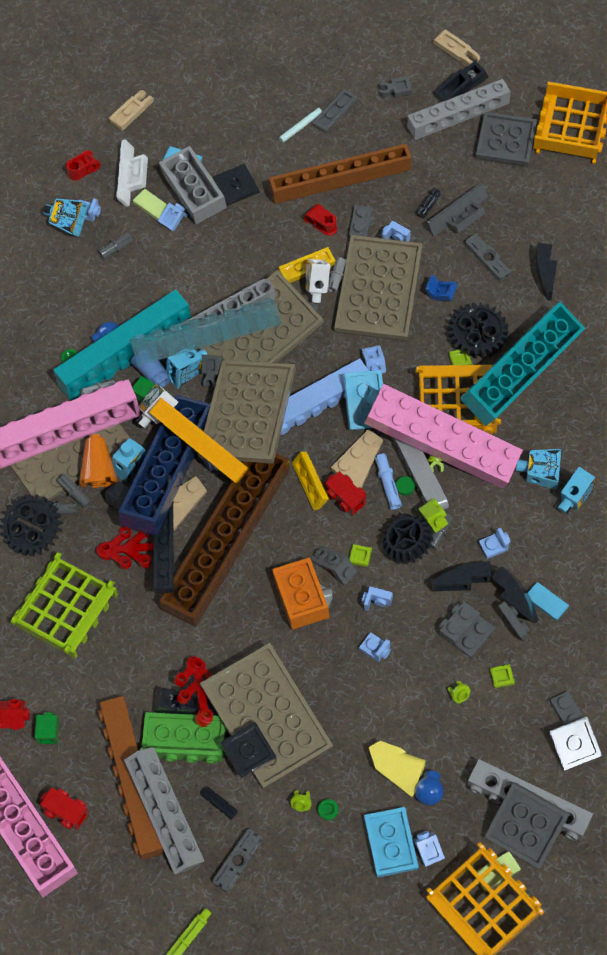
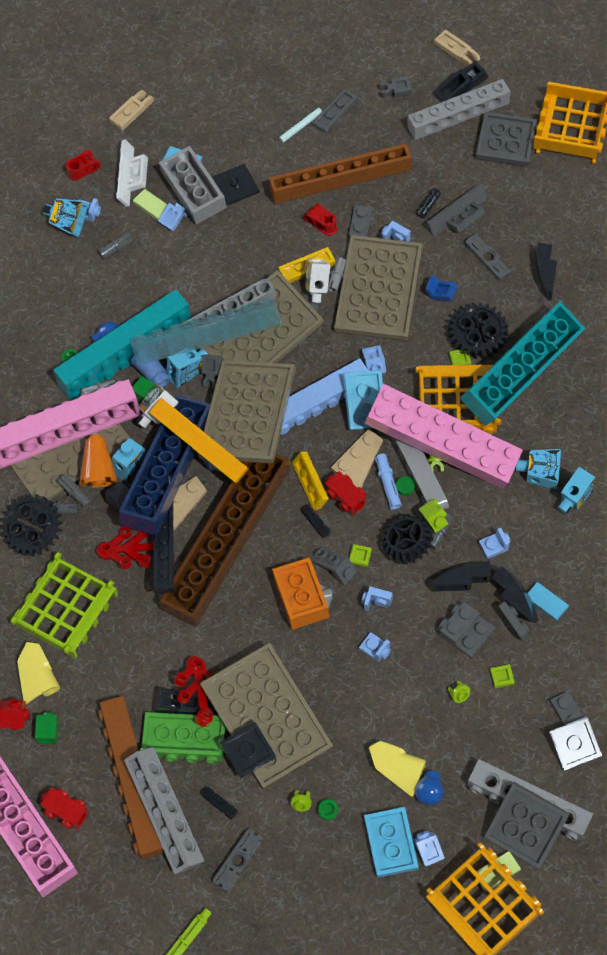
none -> light yellow panel [17,642,60,705]
none -> black axle [302,504,330,538]

